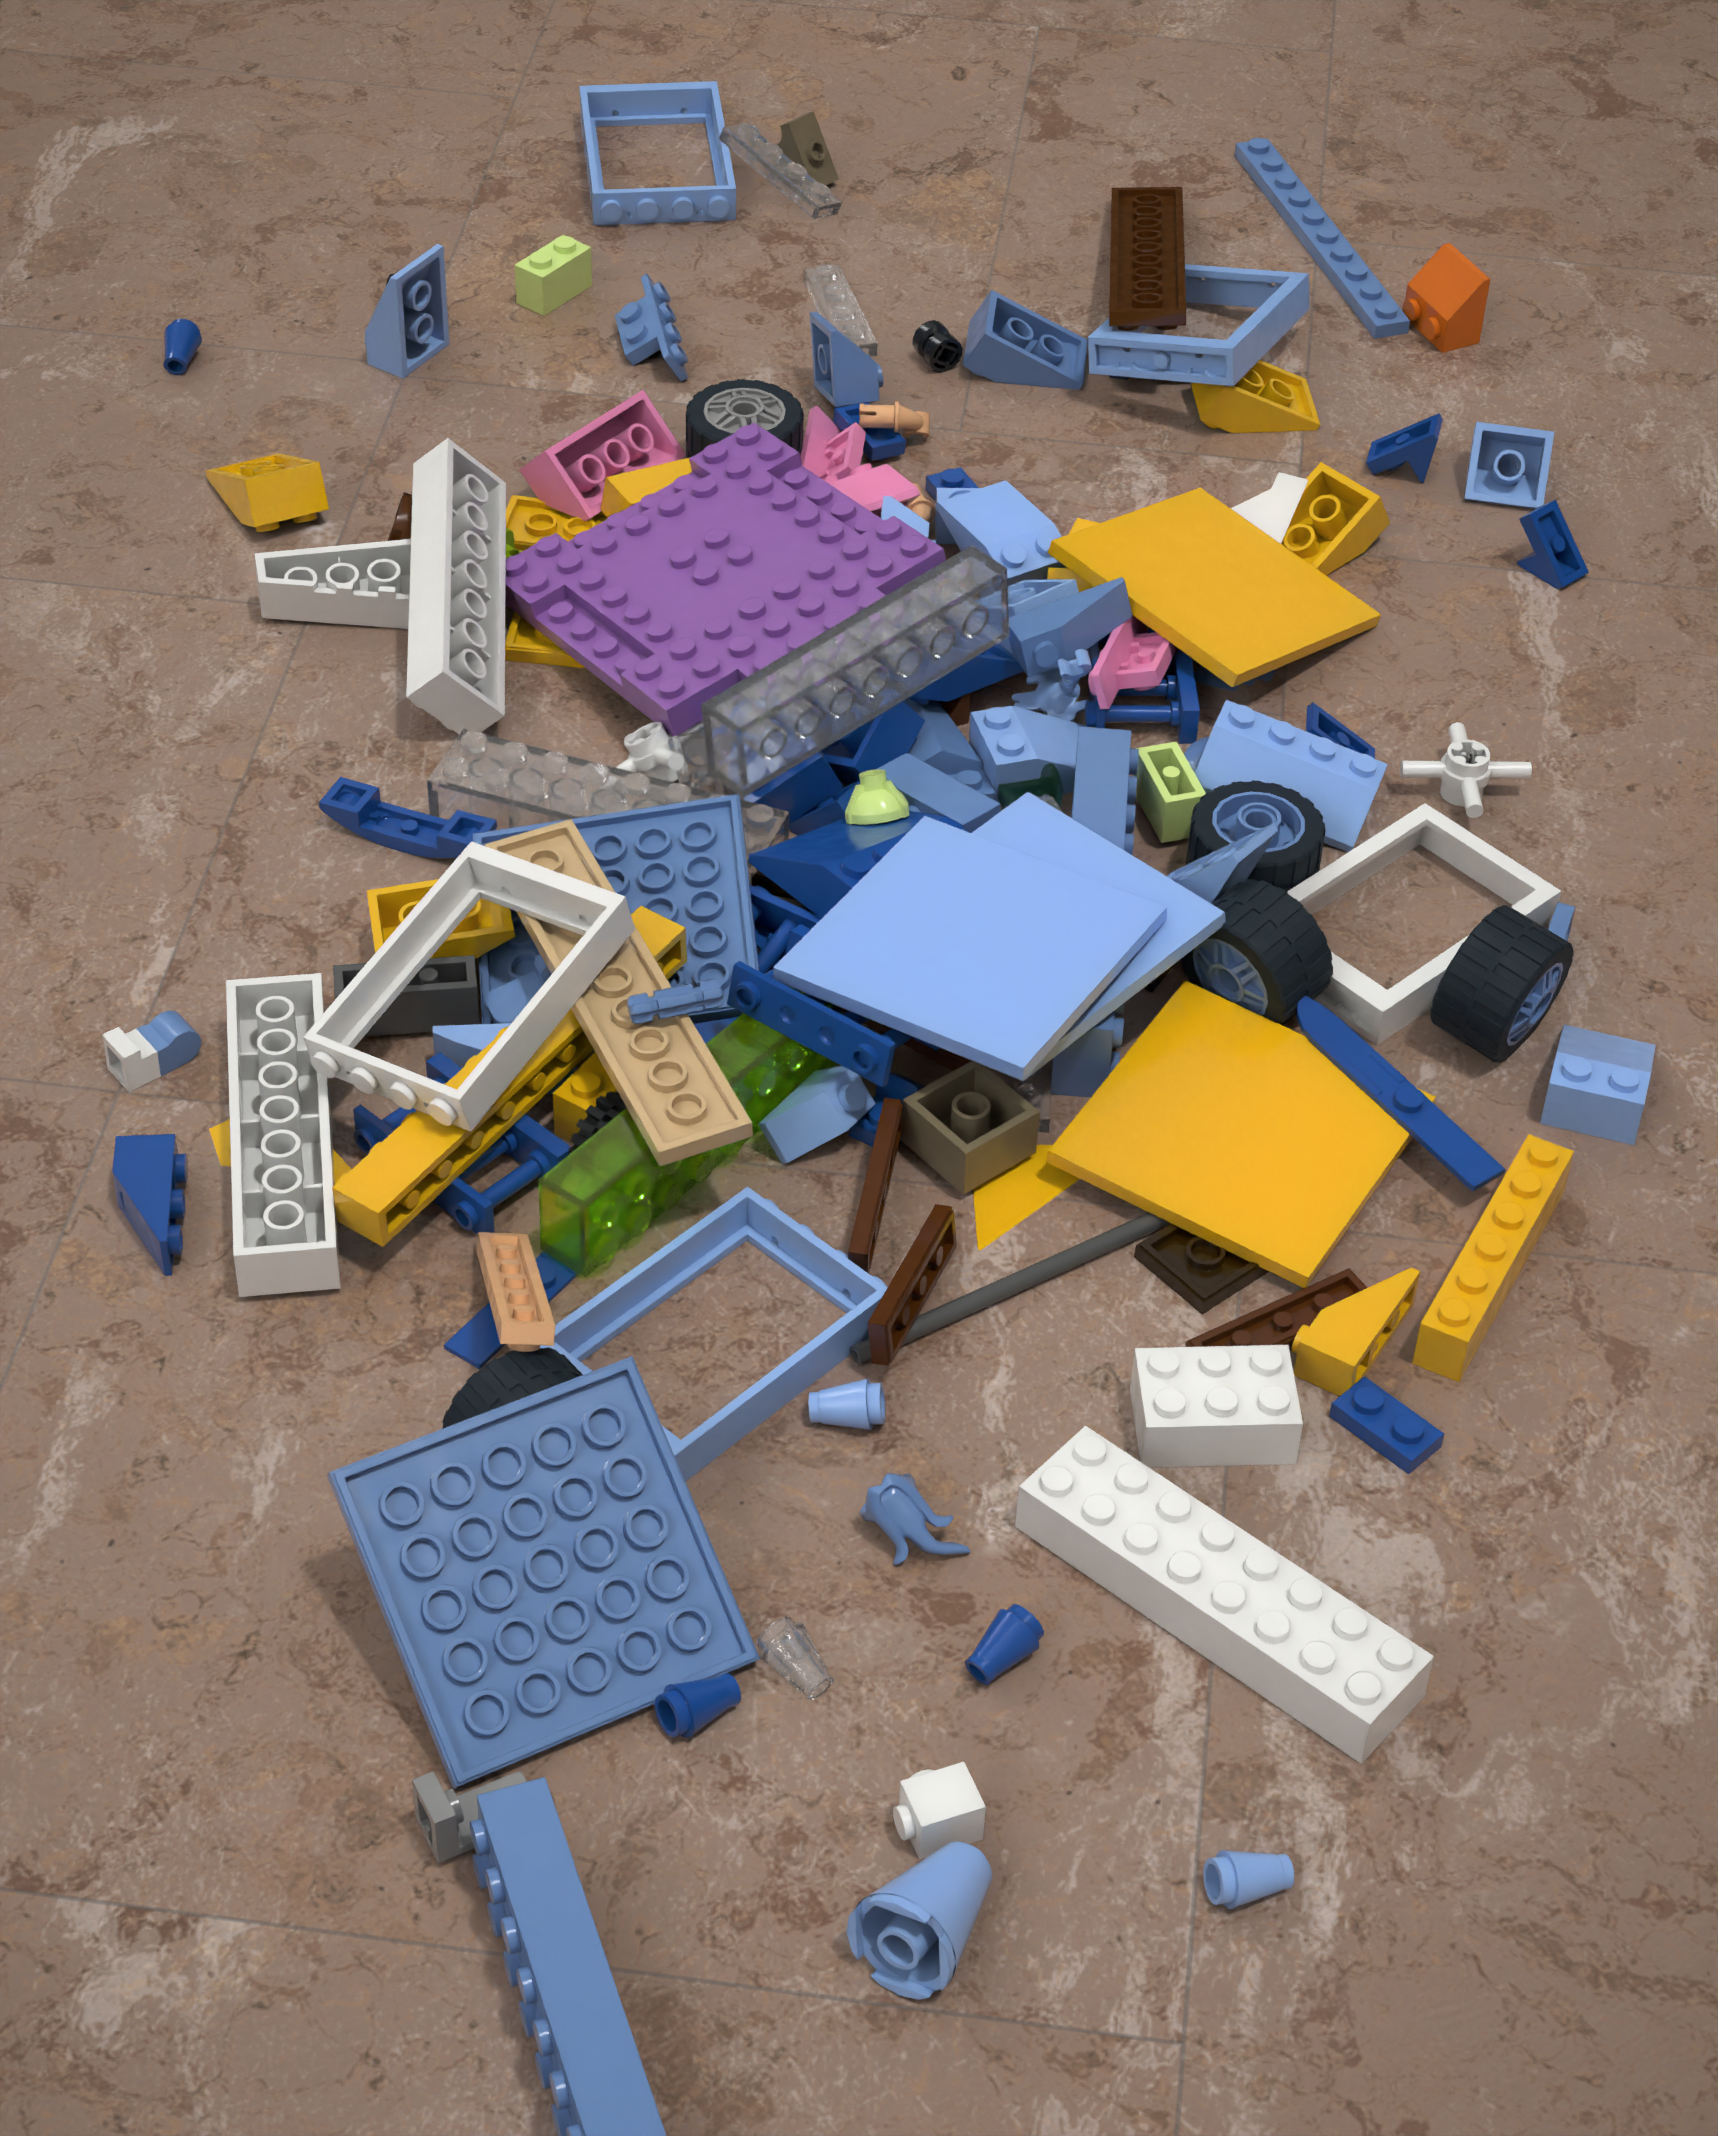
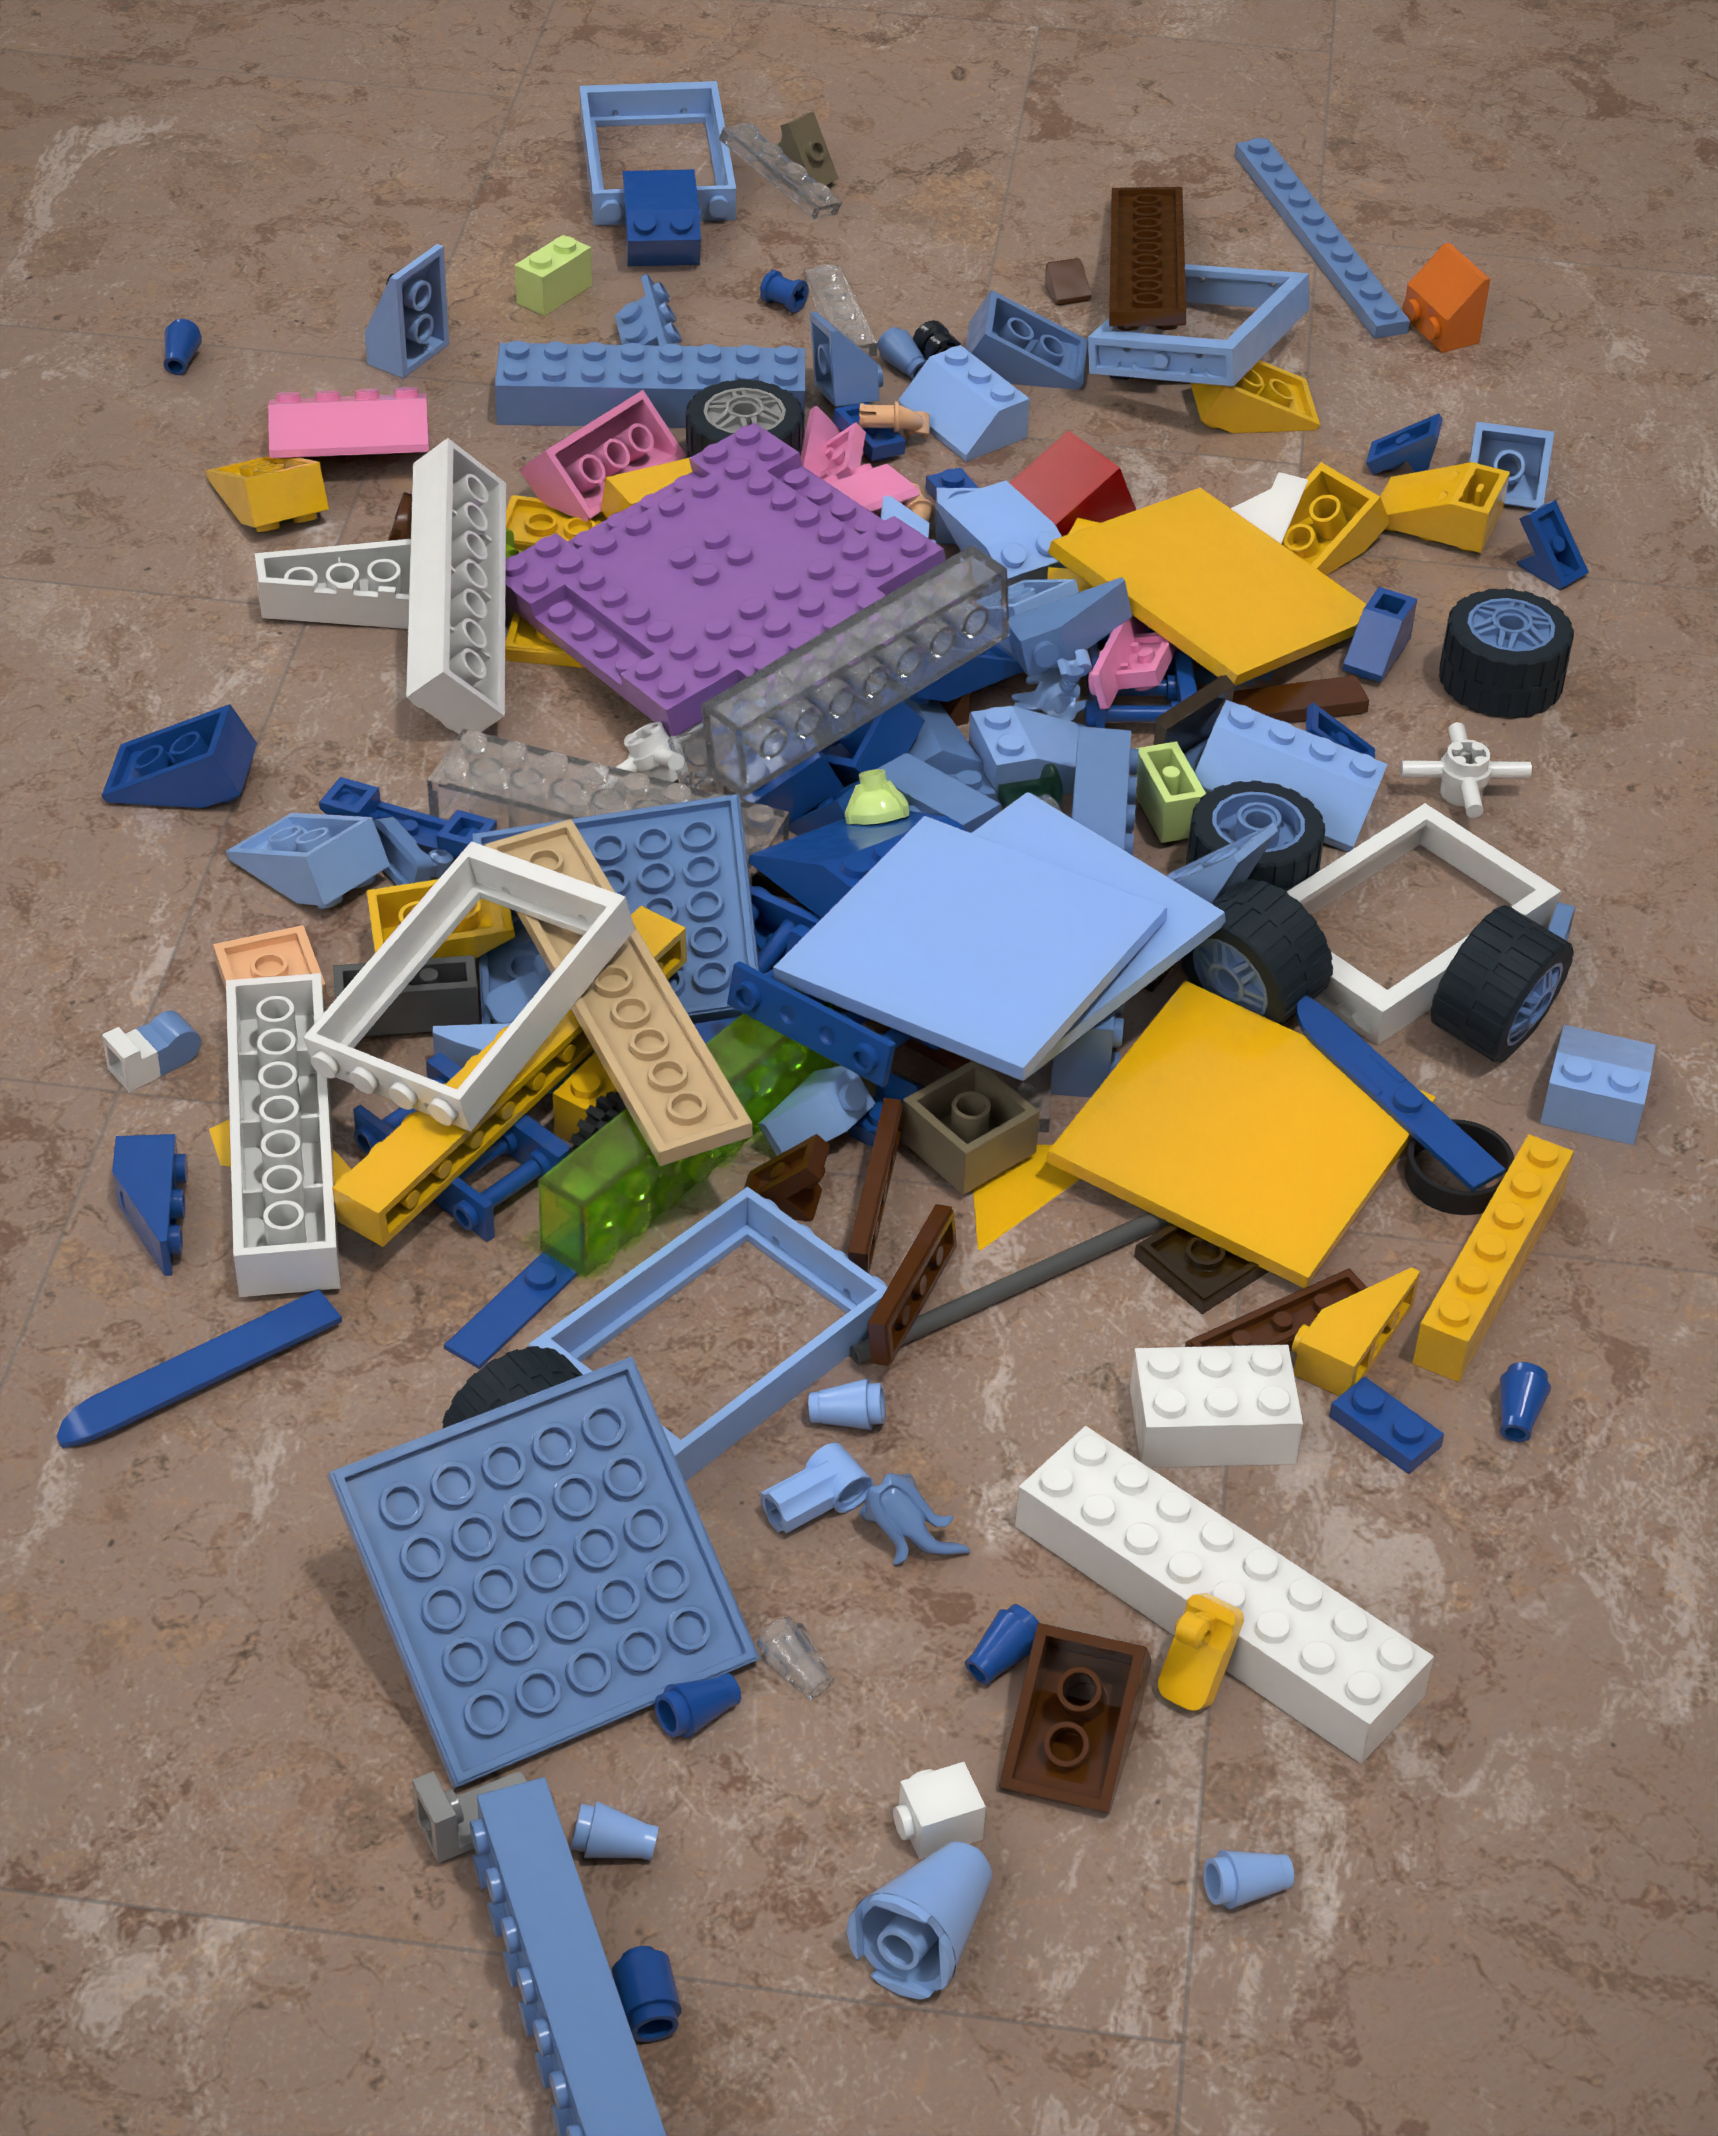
light nougat plate [477,1232,555,1352] -> none
medium blue axle [627,979,724,1024] -> none
none -> blue piece [57,1289,342,1448]
none -> blue slope [102,704,257,808]
none -> light nougat plate [213,925,327,998]
none -> light blue slope [226,813,390,909]
none -> bright pink slope [268,387,429,458]
none -> medium blue piece [374,817,453,885]
none -> medium blue brick [495,341,805,430]
none -> light blue cone [571,1801,659,1861]
none -> blue brick [611,1946,682,2042]
none -> blue slope [623,169,701,266]
none -> reddish brown slope [744,1134,830,1222]
none -> blue bush [760,270,809,313]
none -> light blue piece [761,1443,874,1533]
none -> medium blue cone [877,327,926,380]
none -> light blue slope [898,345,1030,462]
none -> reddish brown slope [999,1623,1152,1814]
none -> slope [1010,430,1136,537]
none -> reddish brown slope [1045,258,1092,305]
none -> dark brown tile [1153,675,1235,753]
none -> yellow piece [1158,1593,1244,1711]
none -> reddish brown tile [1232,675,1369,723]
none -> blue slope [1342,587,1417,683]
none -> yellow slope [1380,462,1510,553]
none -> black tyre [1405,1119,1514,1215]
none -> black wheel [1439,588,1574,718]
none -> blue cone [1500,1362,1551,1442]

